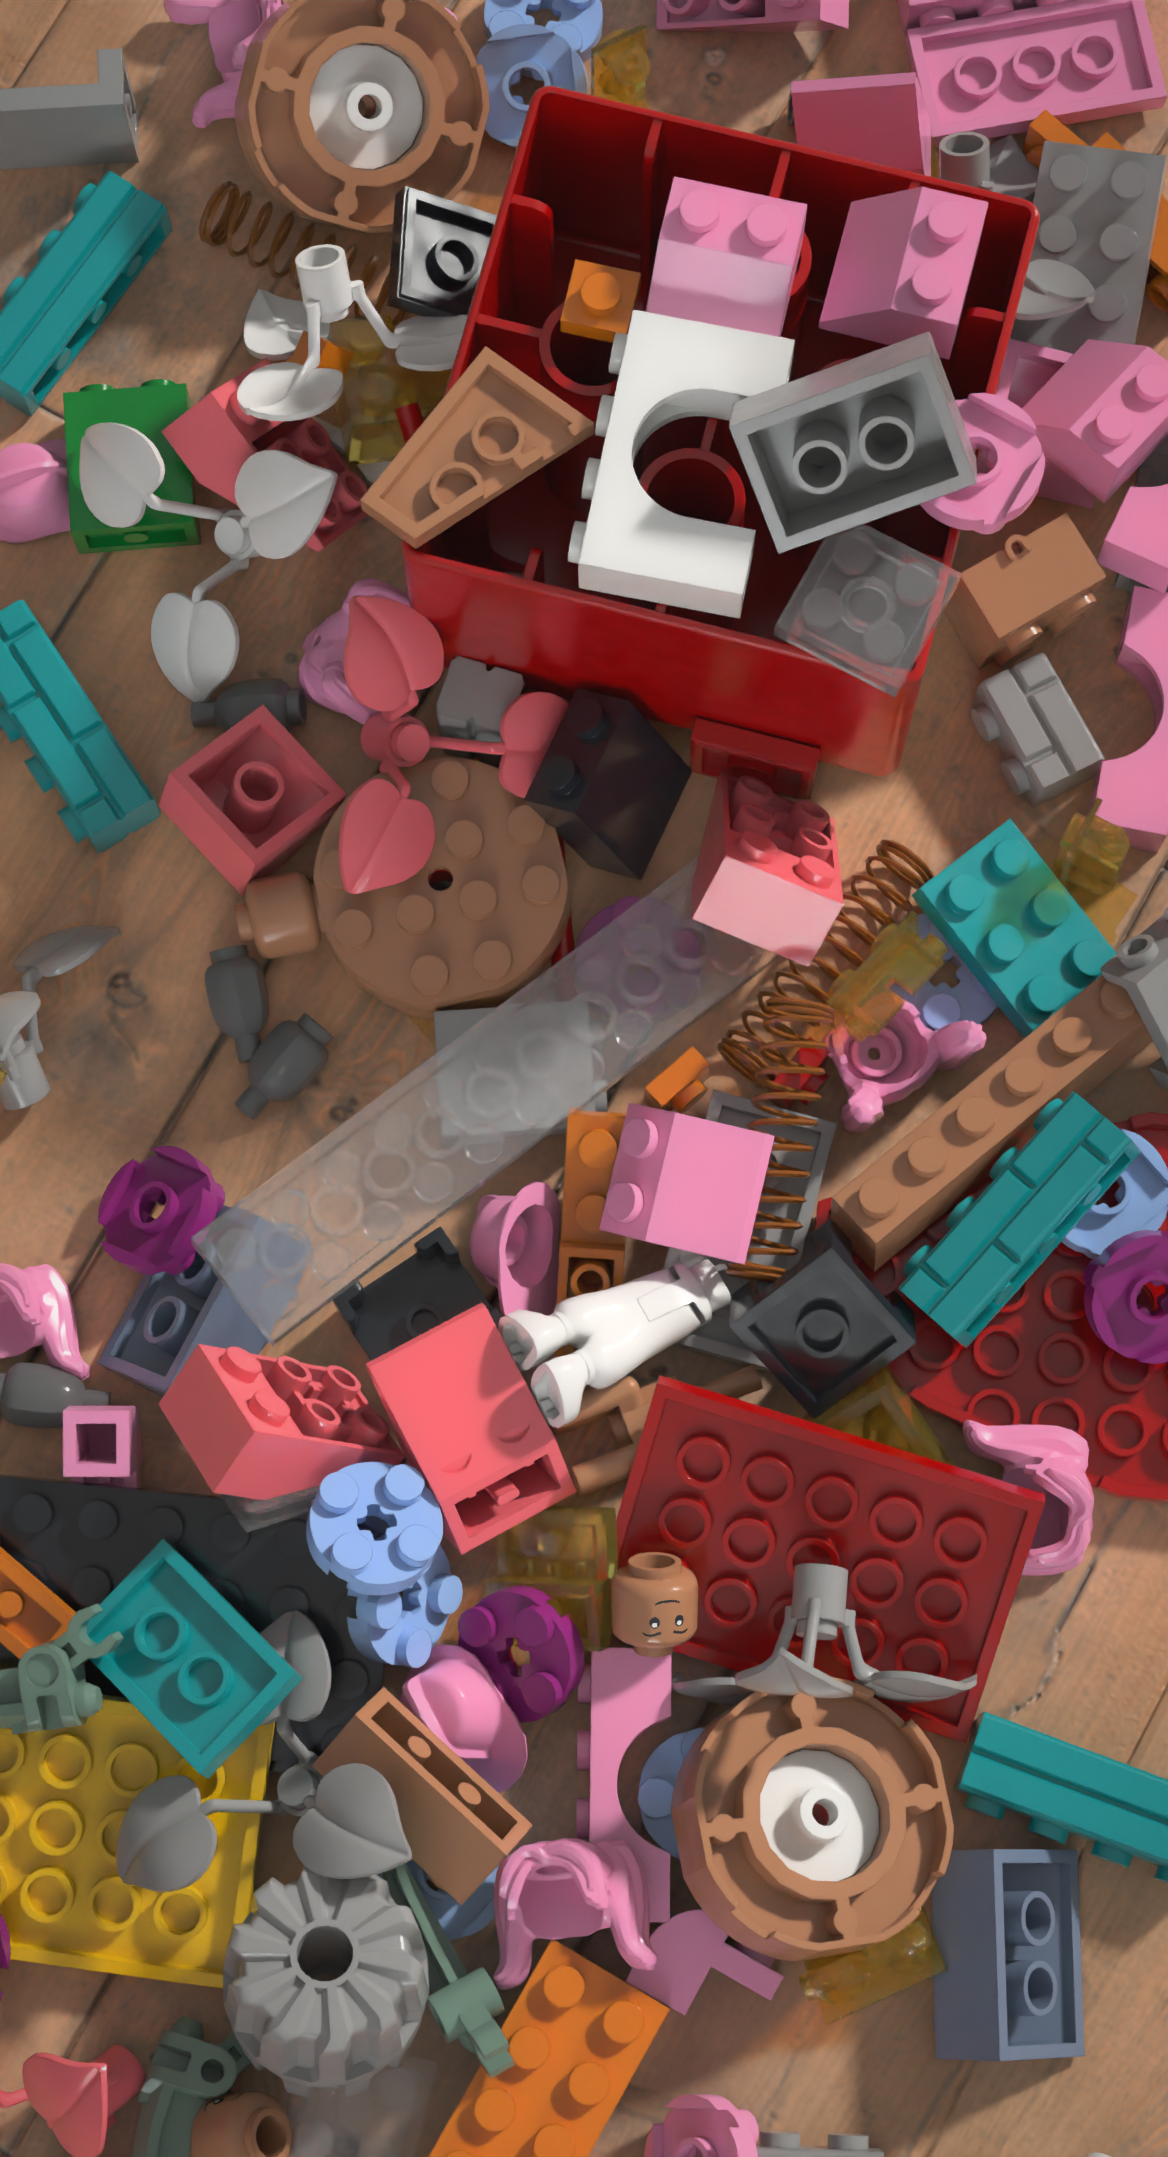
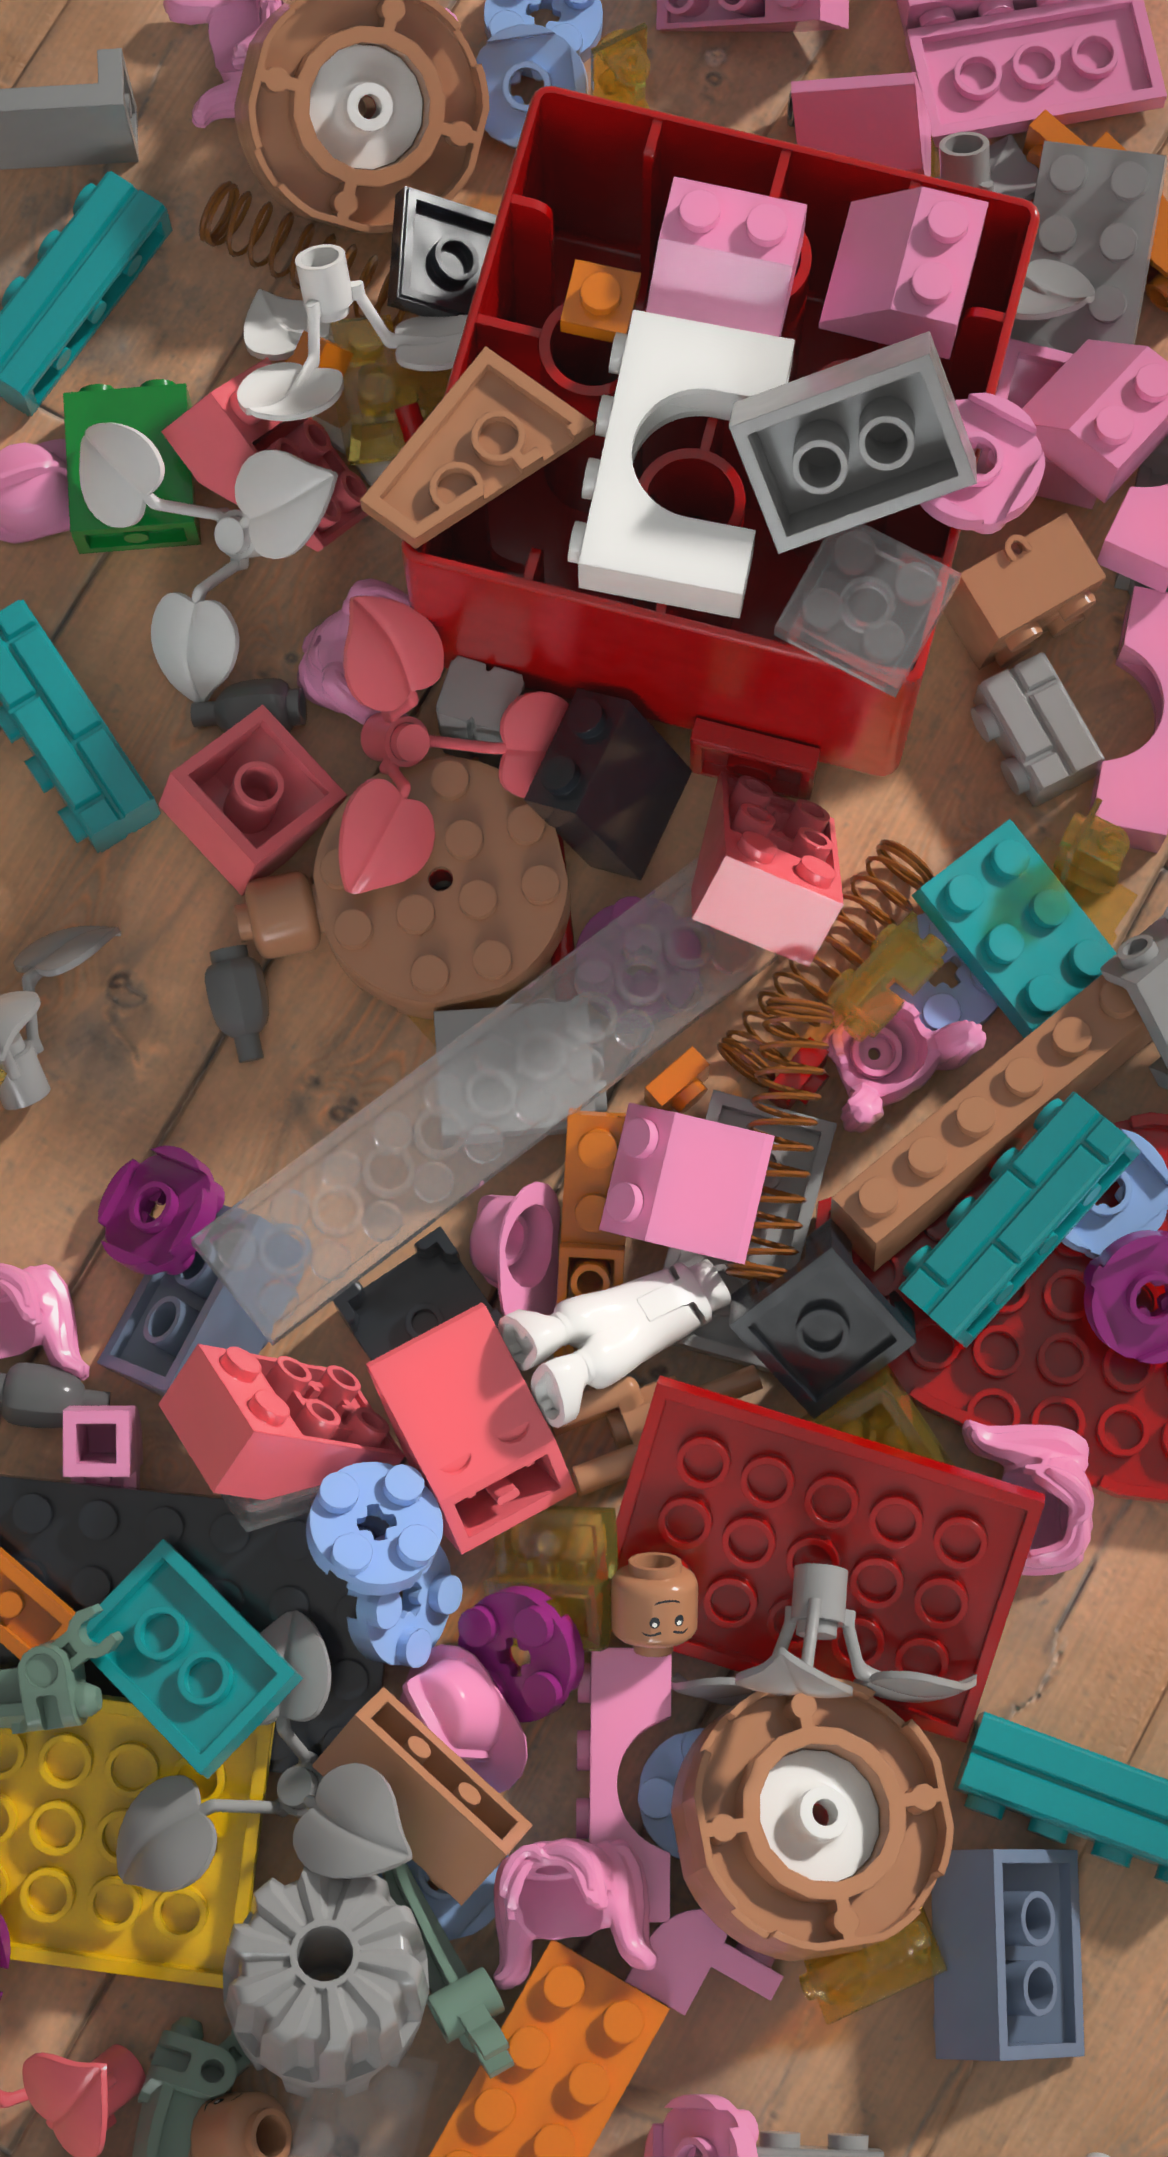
dark grey plant [234,1013,334,1120] -> none

